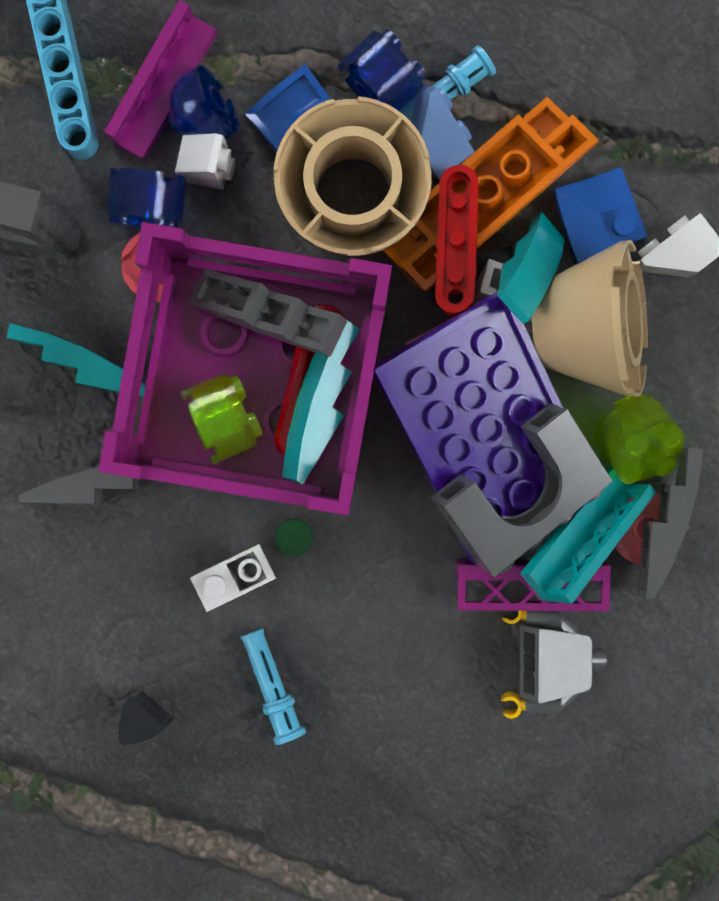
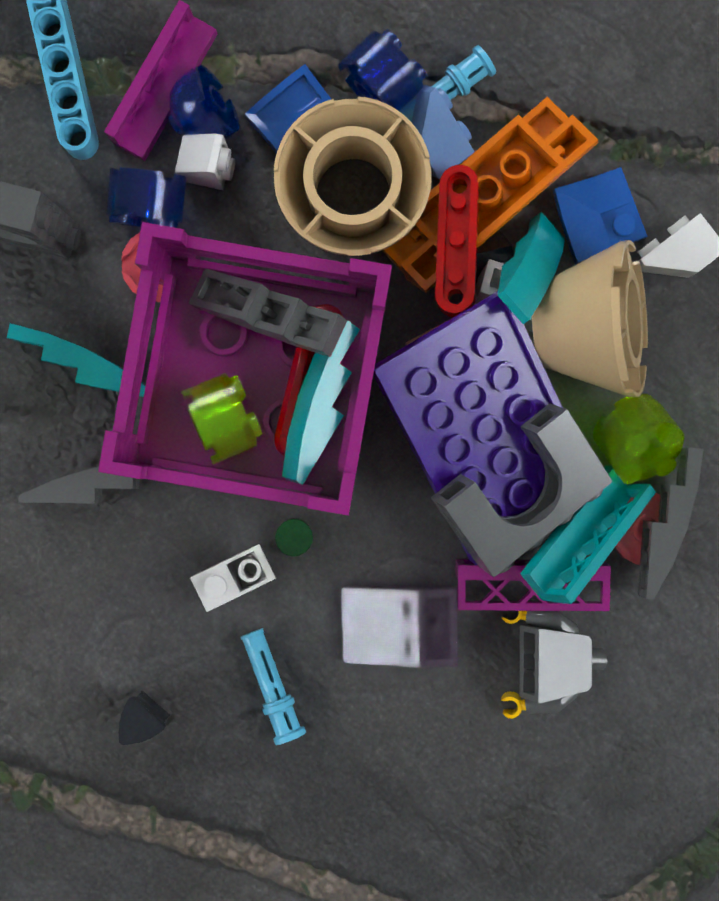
none -> slope [341,585,458,668]

